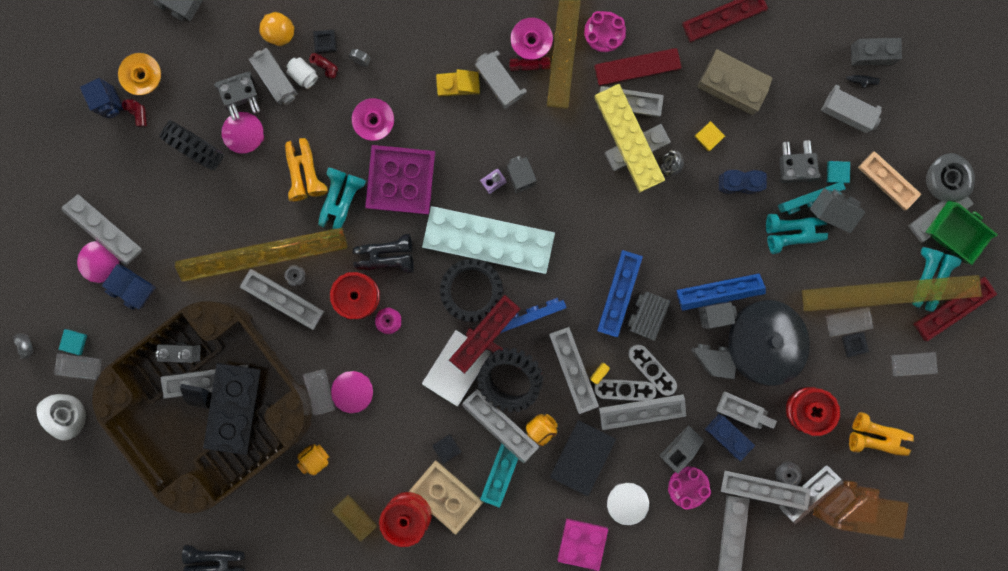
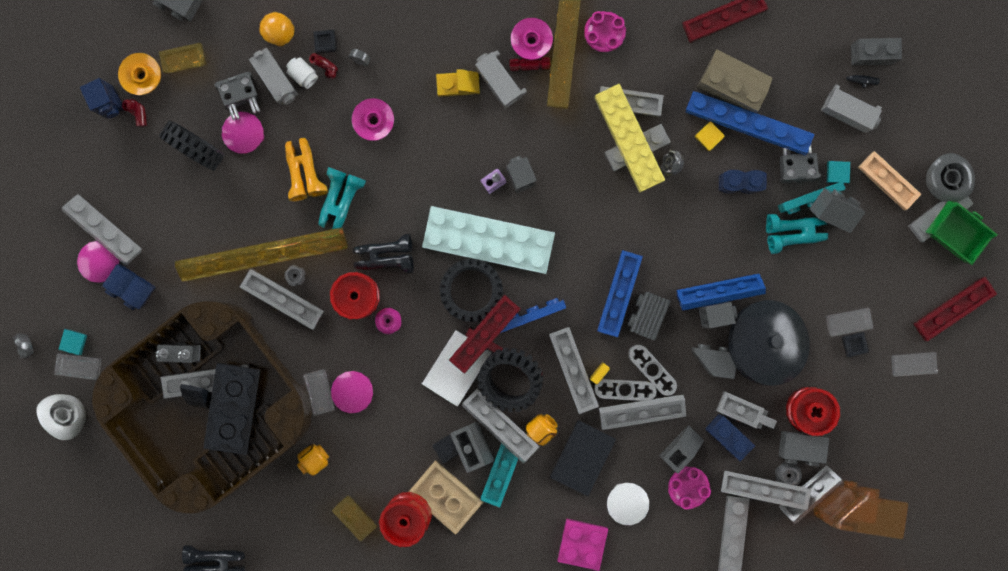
magenta plate [365,145,435,215] -> none
dark red tile [594,48,681,87] -> none
clear yellow plate [801,275,982,312] -> none
light orange piece [849,412,914,456] -> none
teal piece [912,247,962,312] -> none
none -> clear yellow plate [159,43,207,74]
none -> dark grey brick [450,421,494,473]
none -> blue plate [685,91,814,156]
none -> dark grey brick [779,431,829,466]

